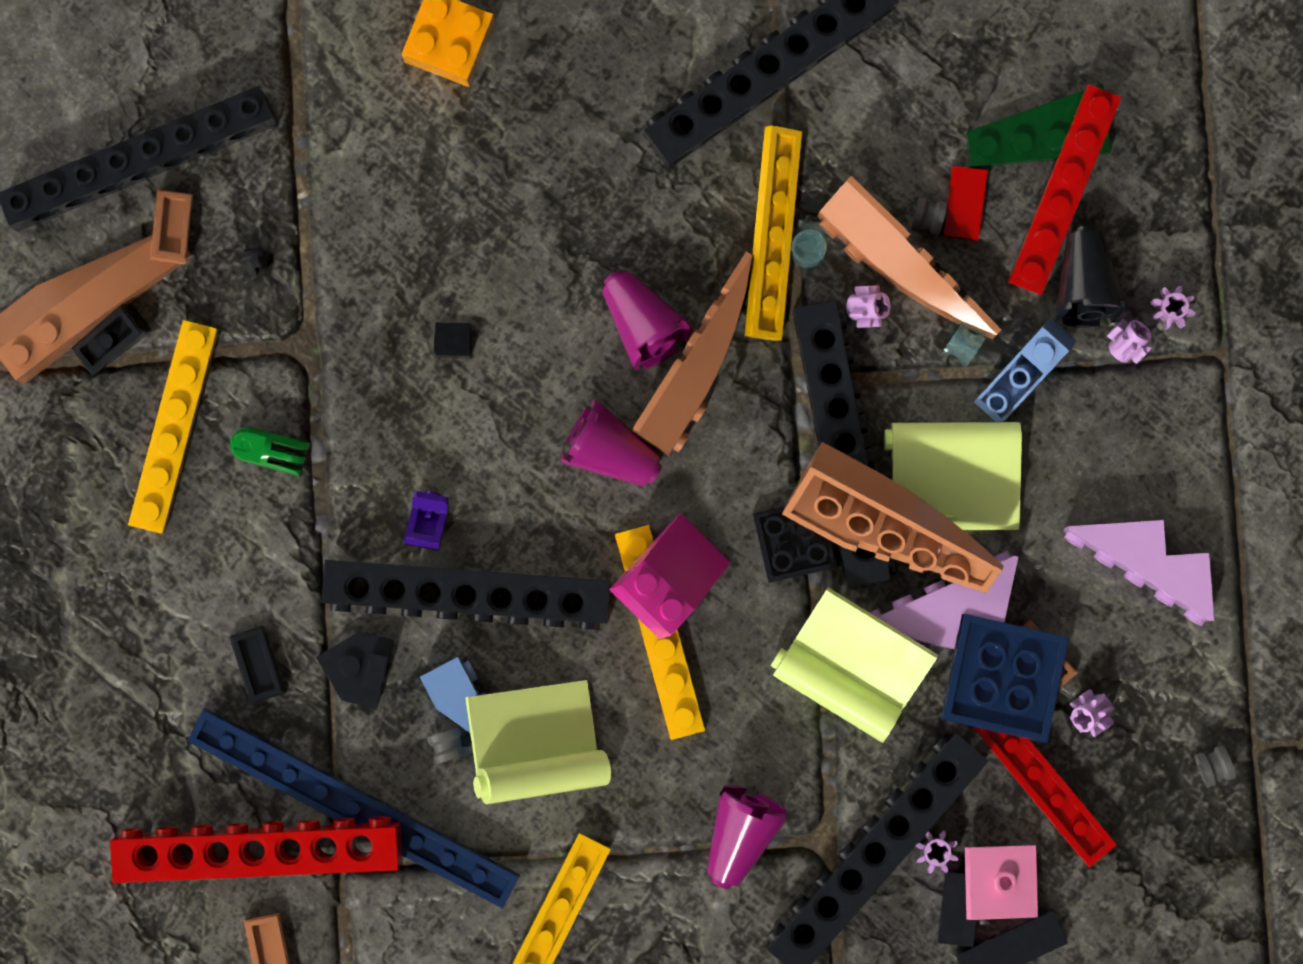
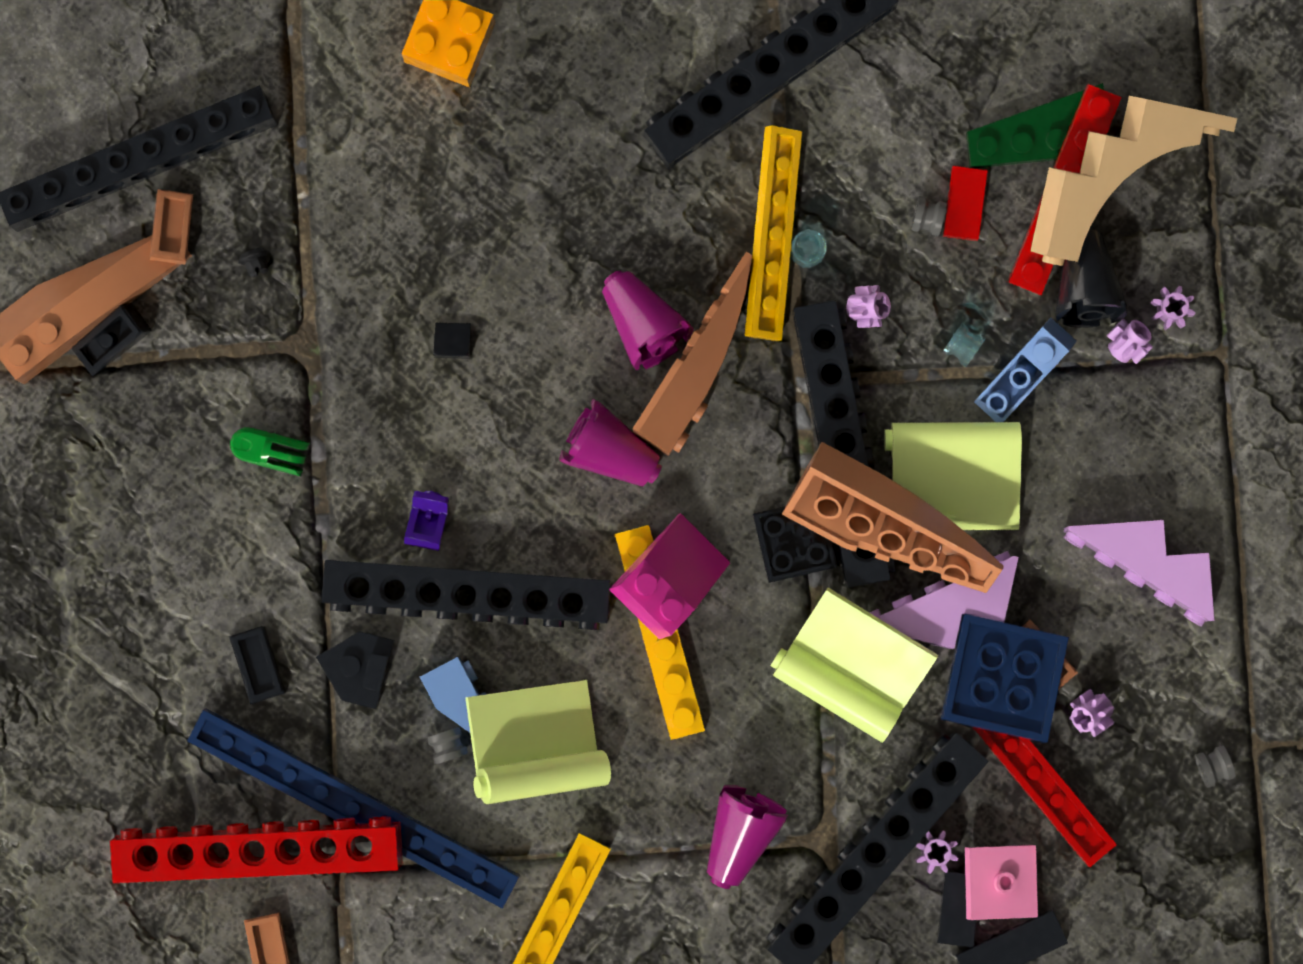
yellow plate [128,320,219,534] -> none
wedge [817,176,1001,339] -> none
none -> tan arch [1031,96,1237,266]

